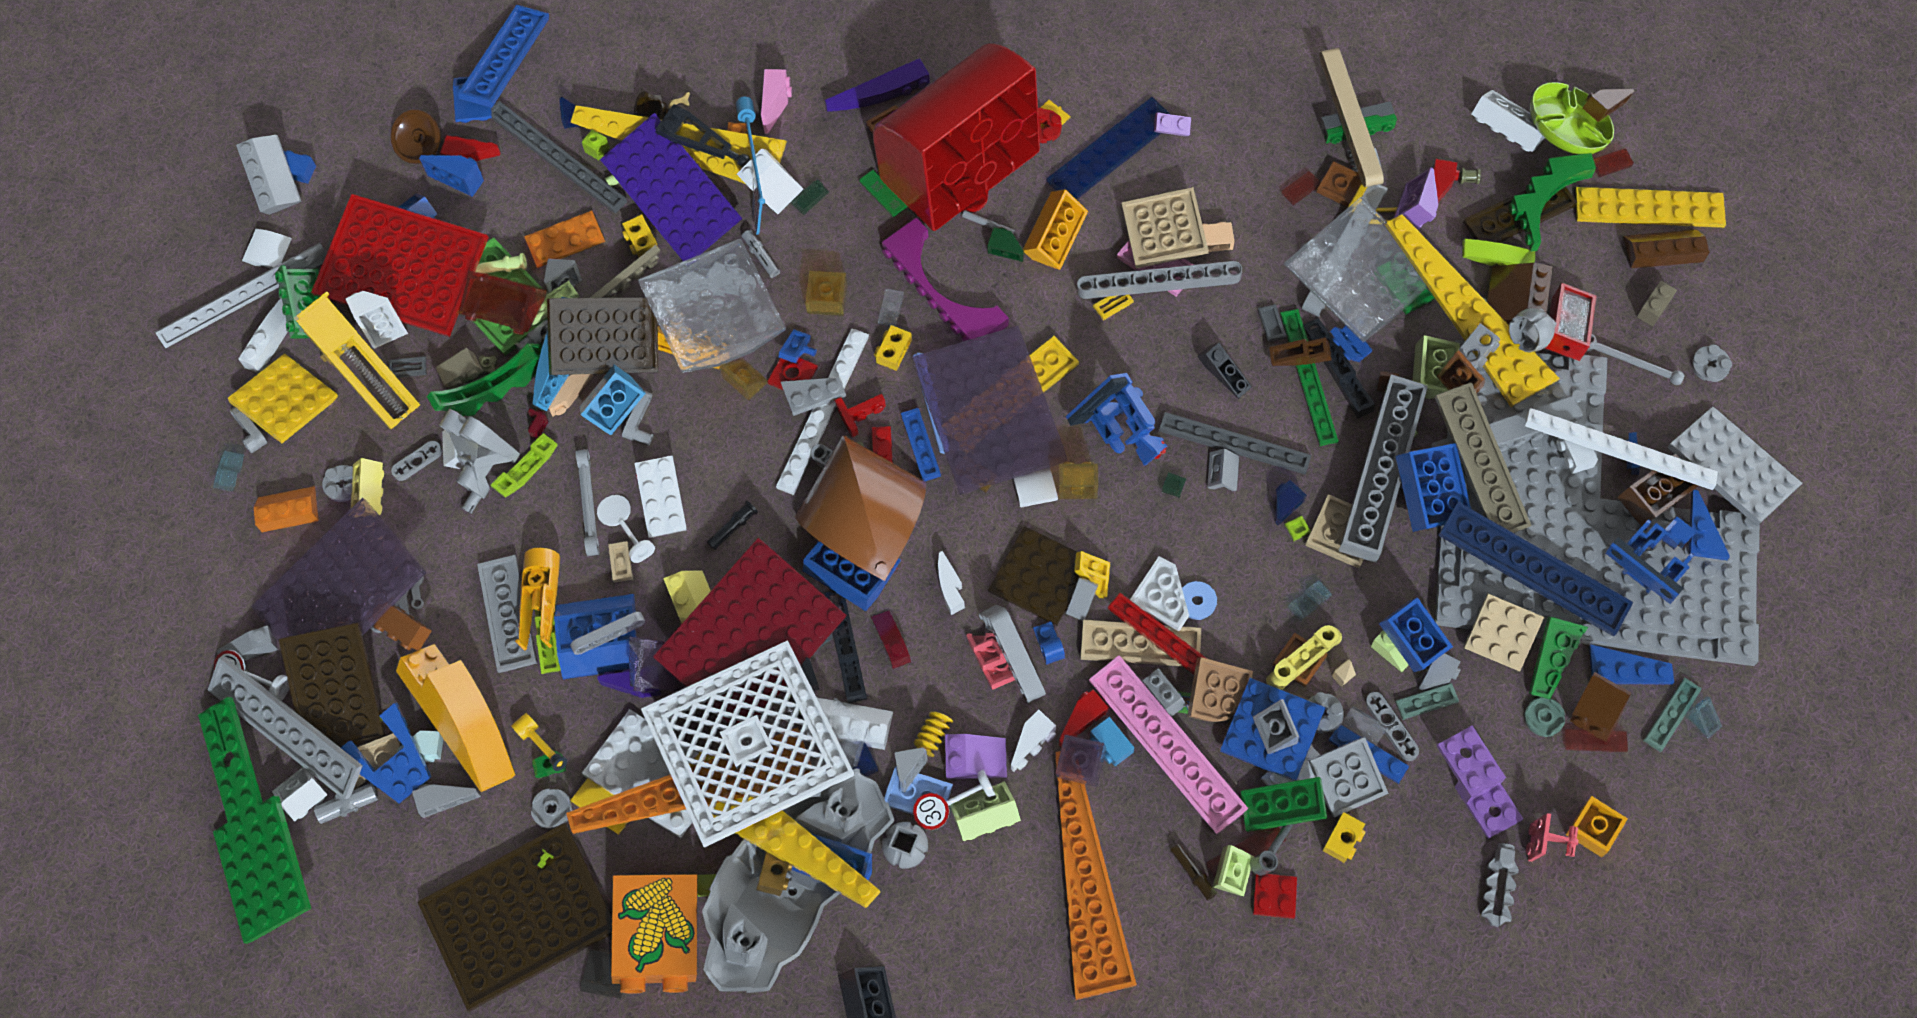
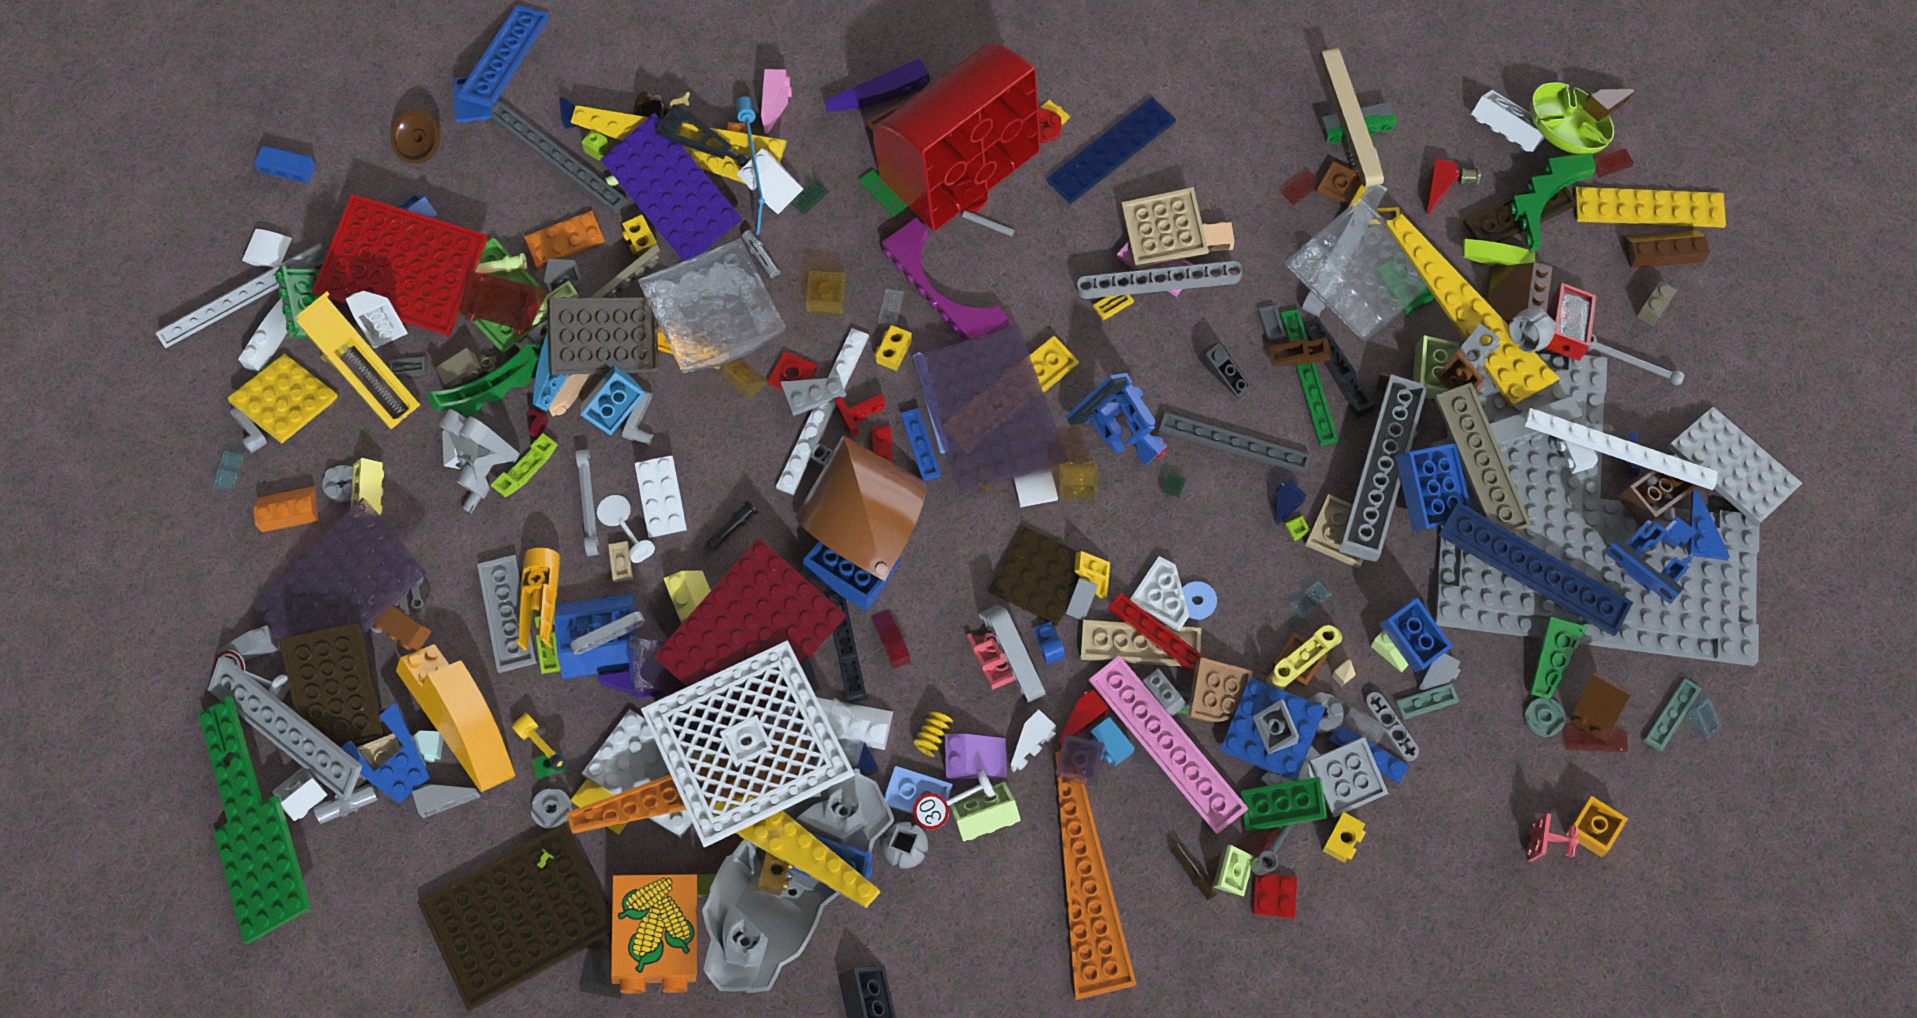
light grey slope [236,135,302,215] -> none
light grey beam [391,441,442,481] -> none
blue slope [419,155,484,197] -> none
red slope [440,135,501,161] -> none
blue plate [779,329,817,363] -> none
light grey slope [895,747,928,793] -> none
white slope [938,551,965,615] -> none
dark green slope [988,227,1024,262] -> none
light orange slope [1023,189,1088,270] -> none
lavender plate [1154,113,1191,136] -> none
light grey panel [1207,448,1239,491] -> none
blue bracket [1330,323,1372,362] -> none
medium lavender slope [1394,167,1438,230] -> none
medium lavender bracket [1437,726,1523,839] -> none
tan plate [1463,593,1544,671] -> none
light grey sword [1481,843,1519,927] -> none
blue wing [1589,644,1674,685] -> none
light grey plate [1692,345,1732,382] -> none

